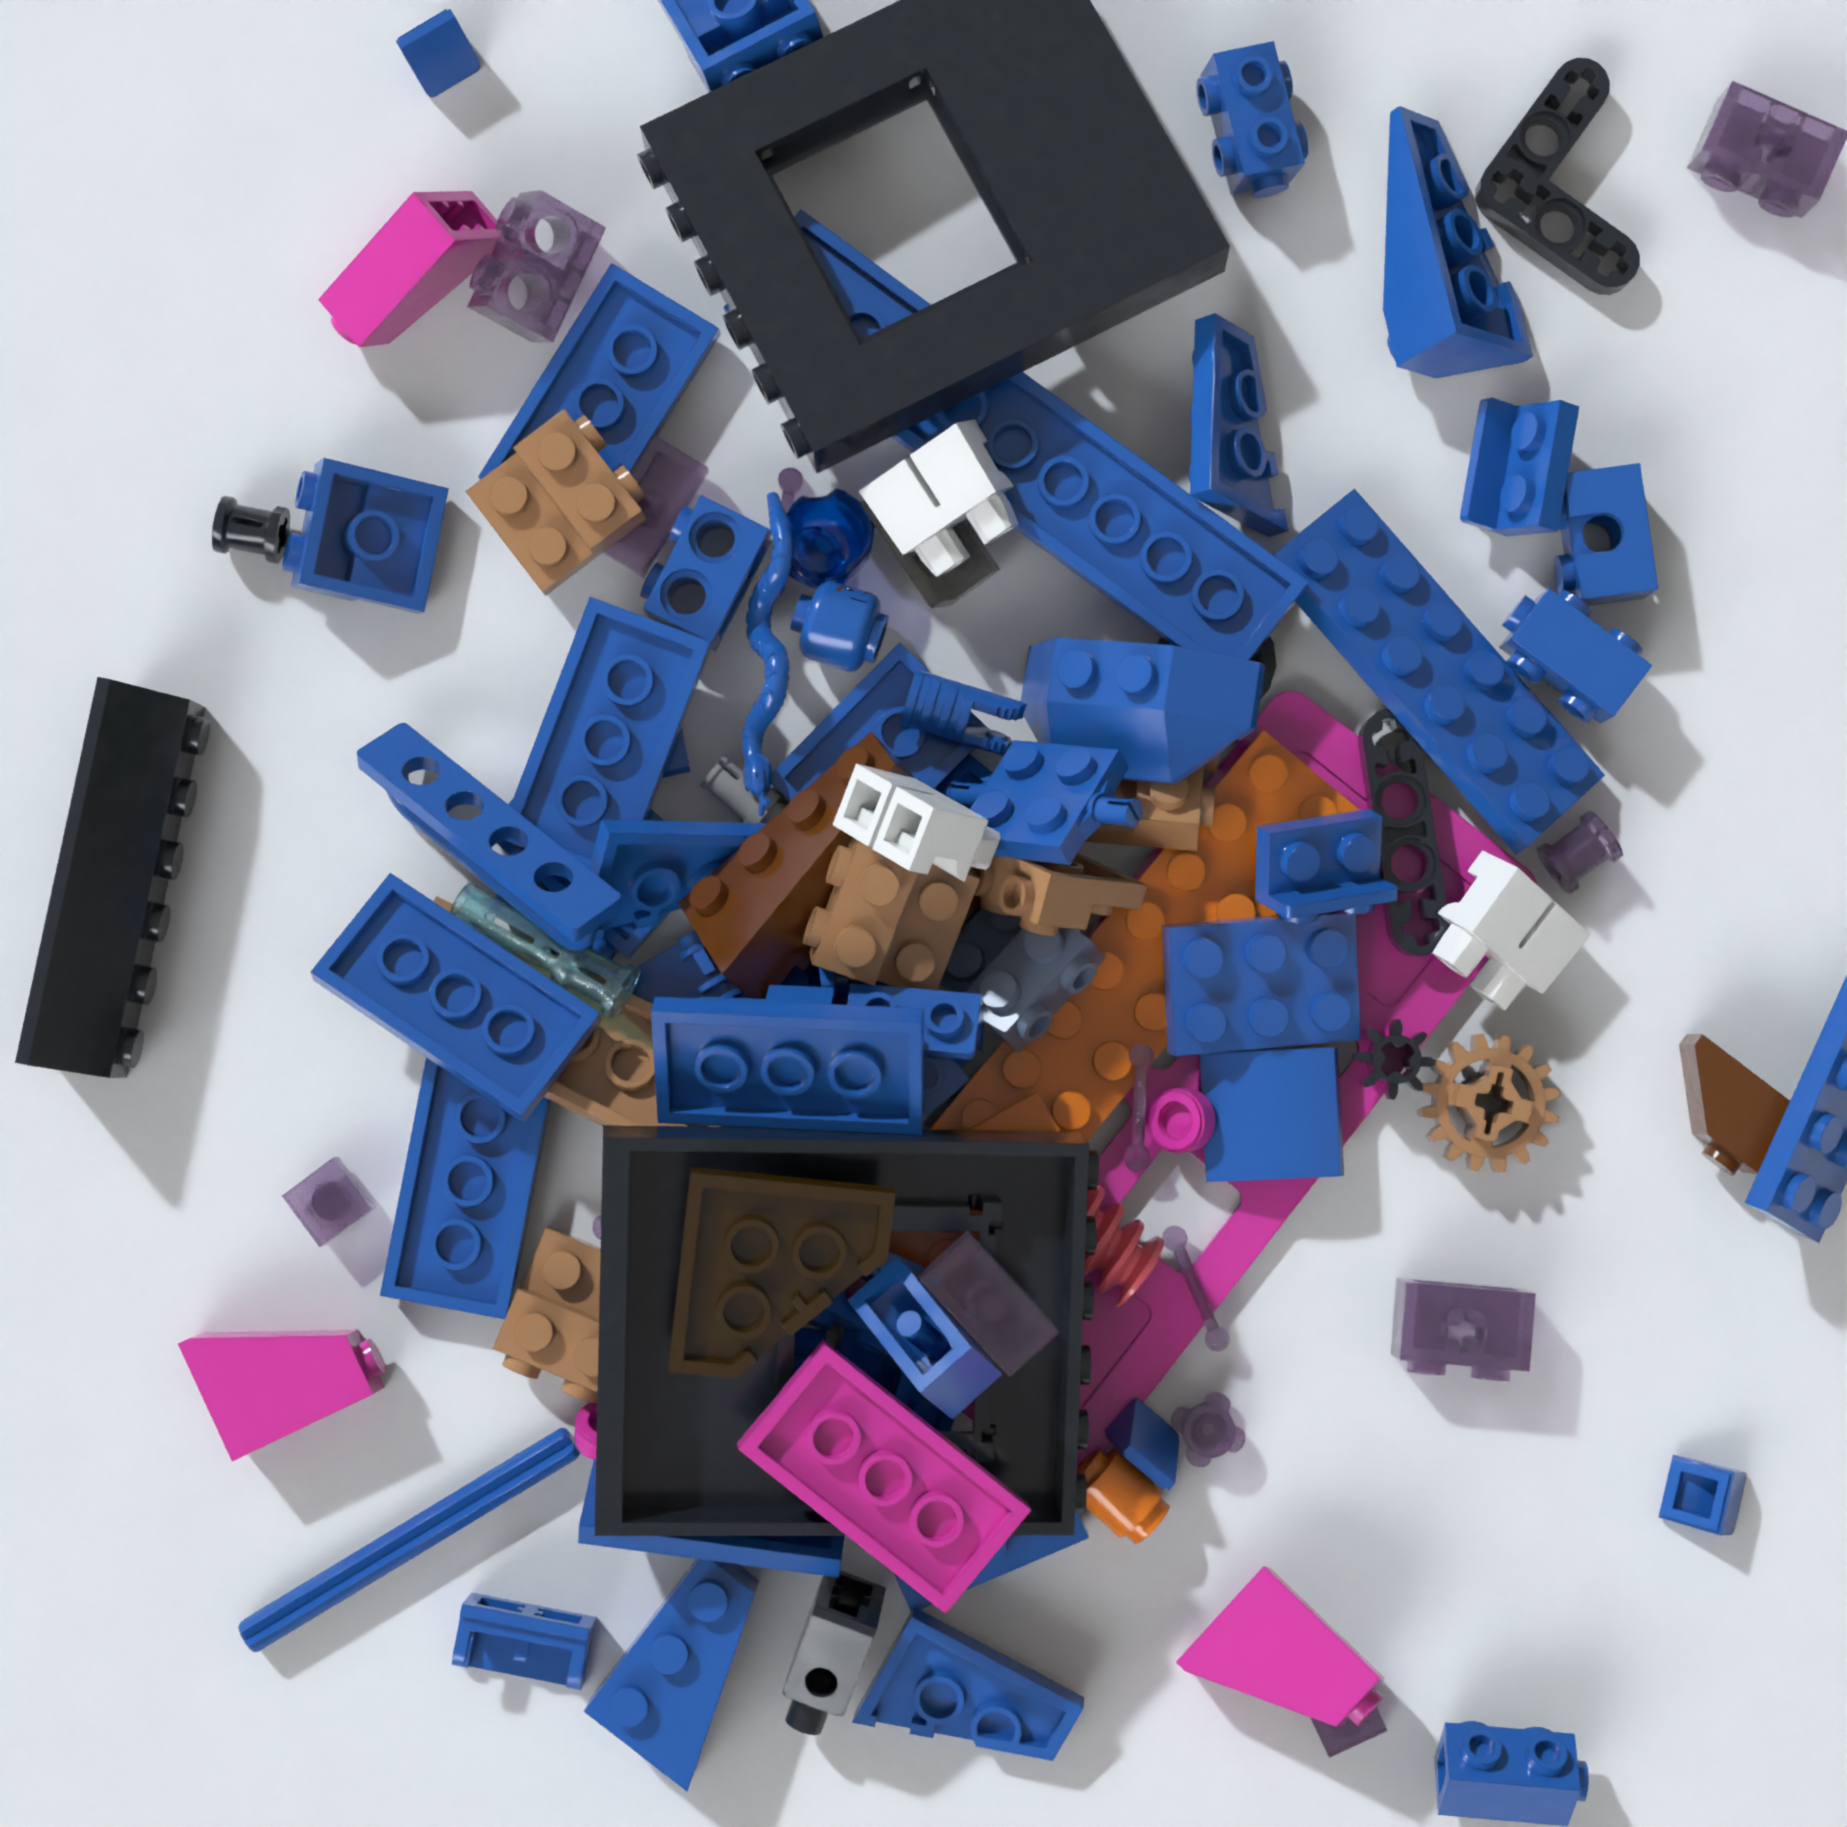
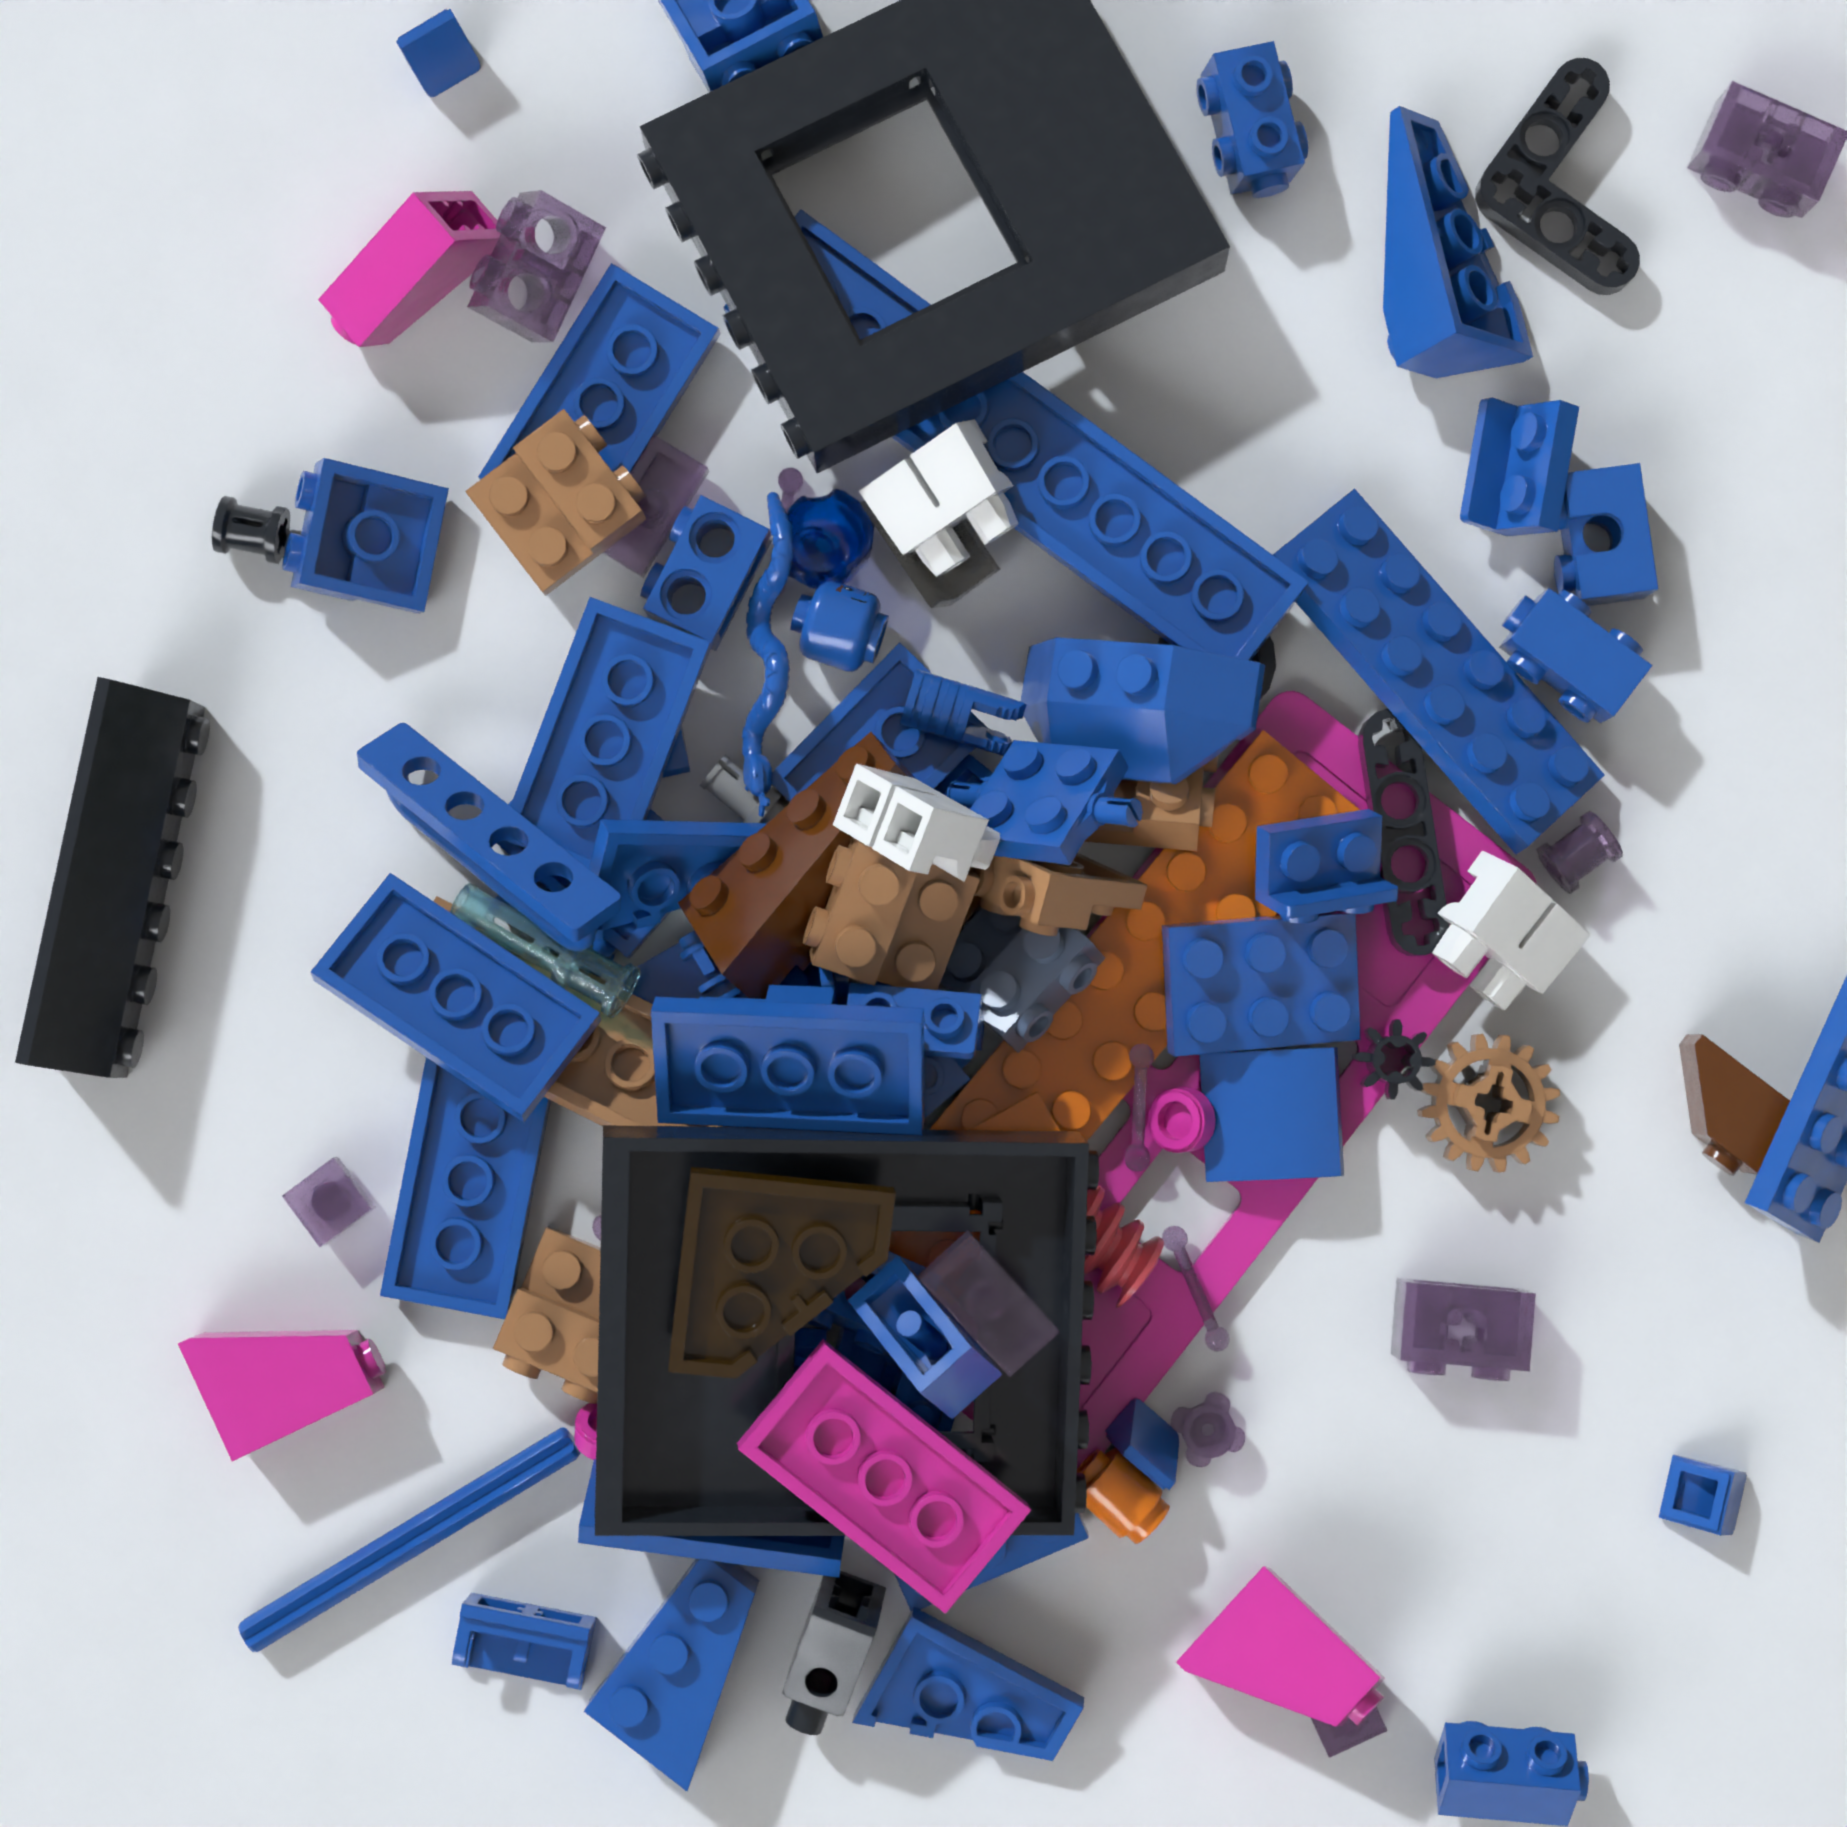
blue wing [1189,313,1288,537] -> none

